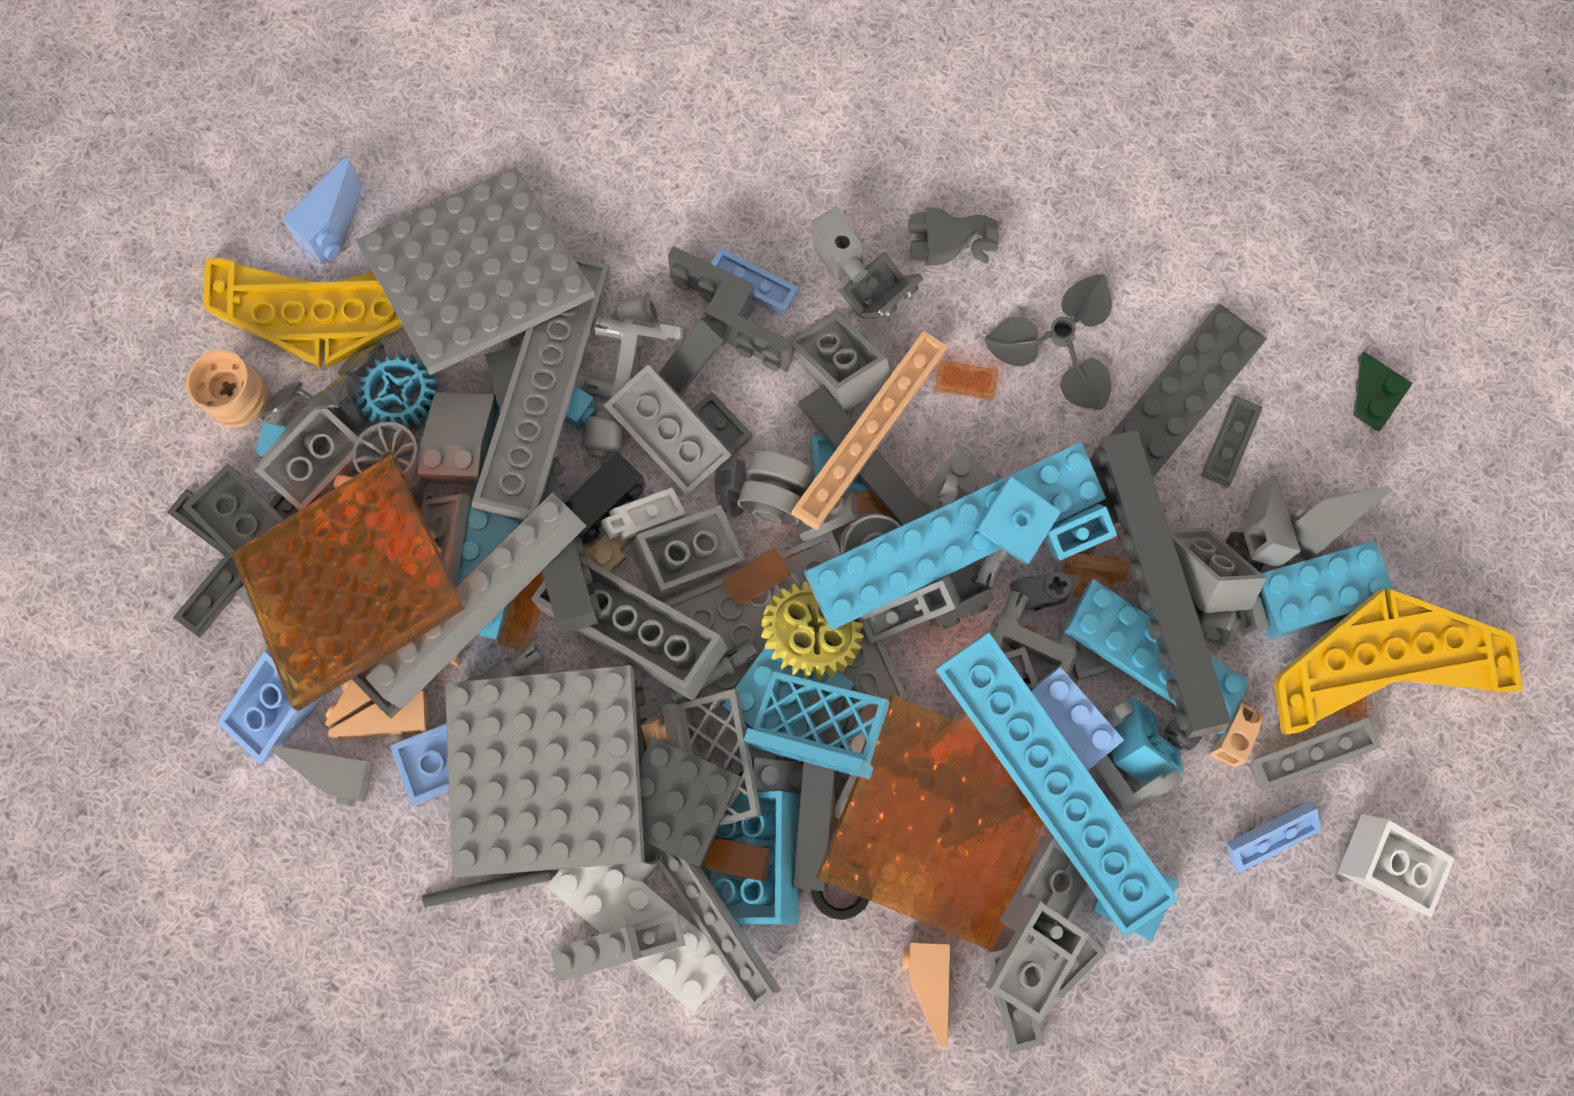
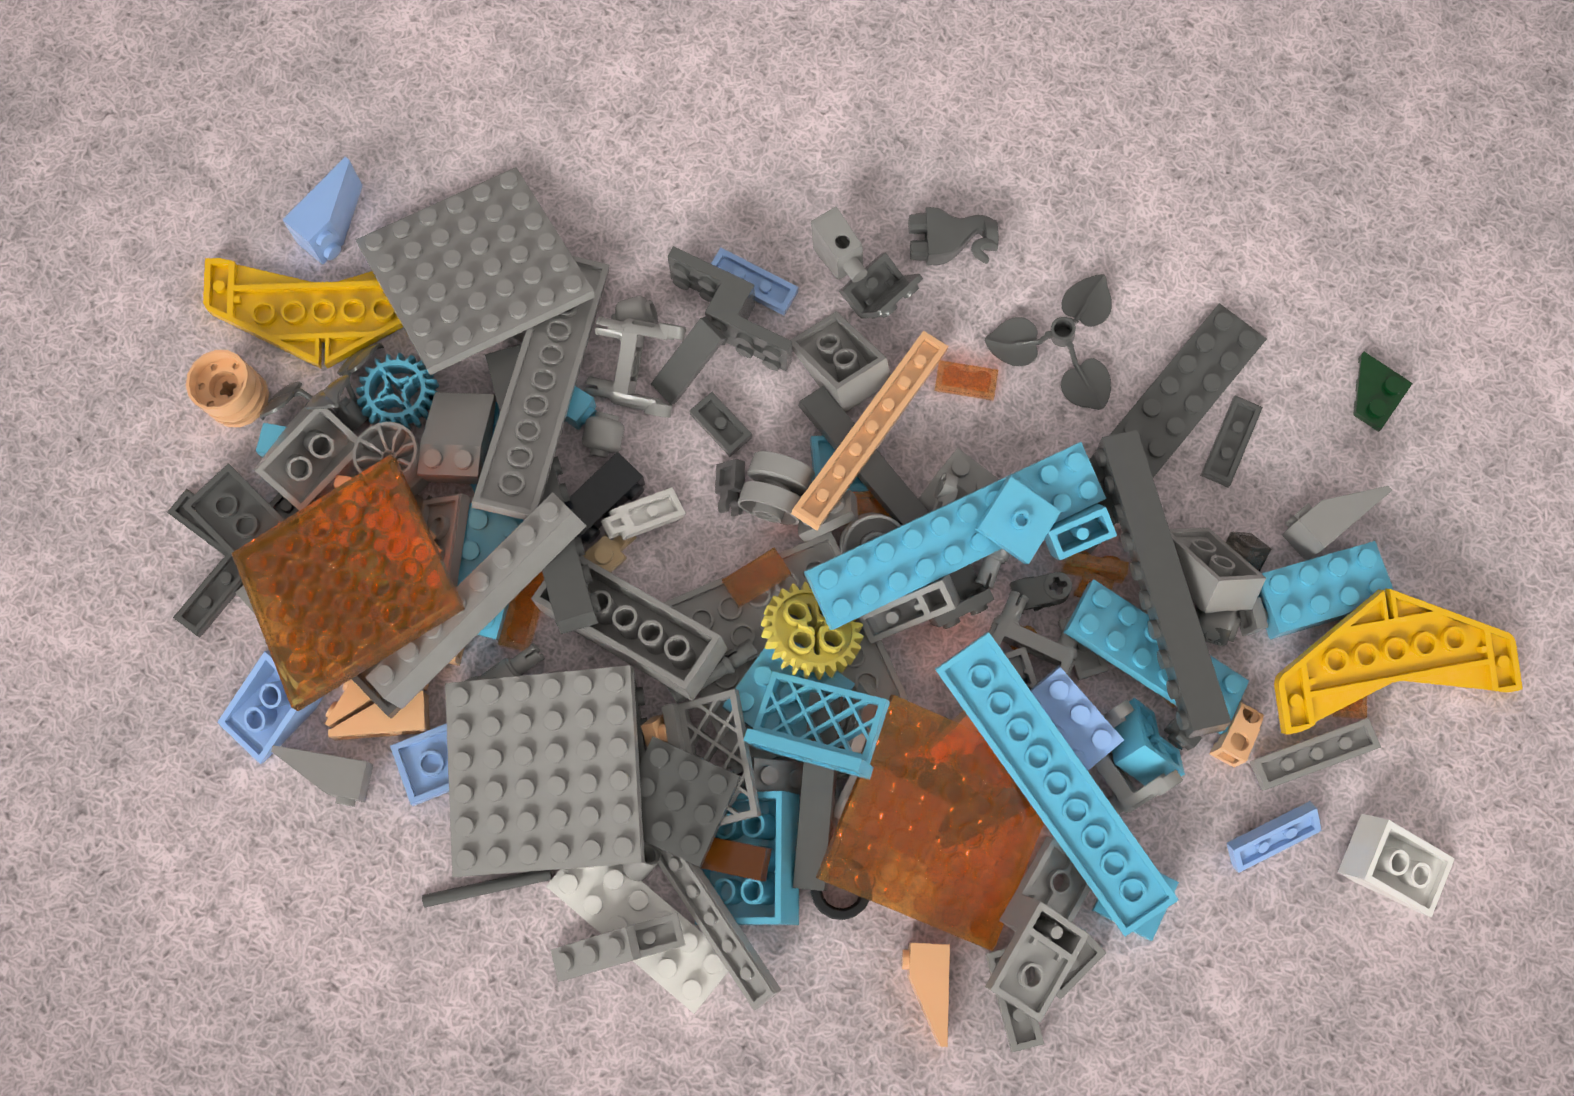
light grey plate [603,363,733,495] -> none
light grey slope [631,505,746,600] -> none
light grey slope [1244,475,1301,568] -> none

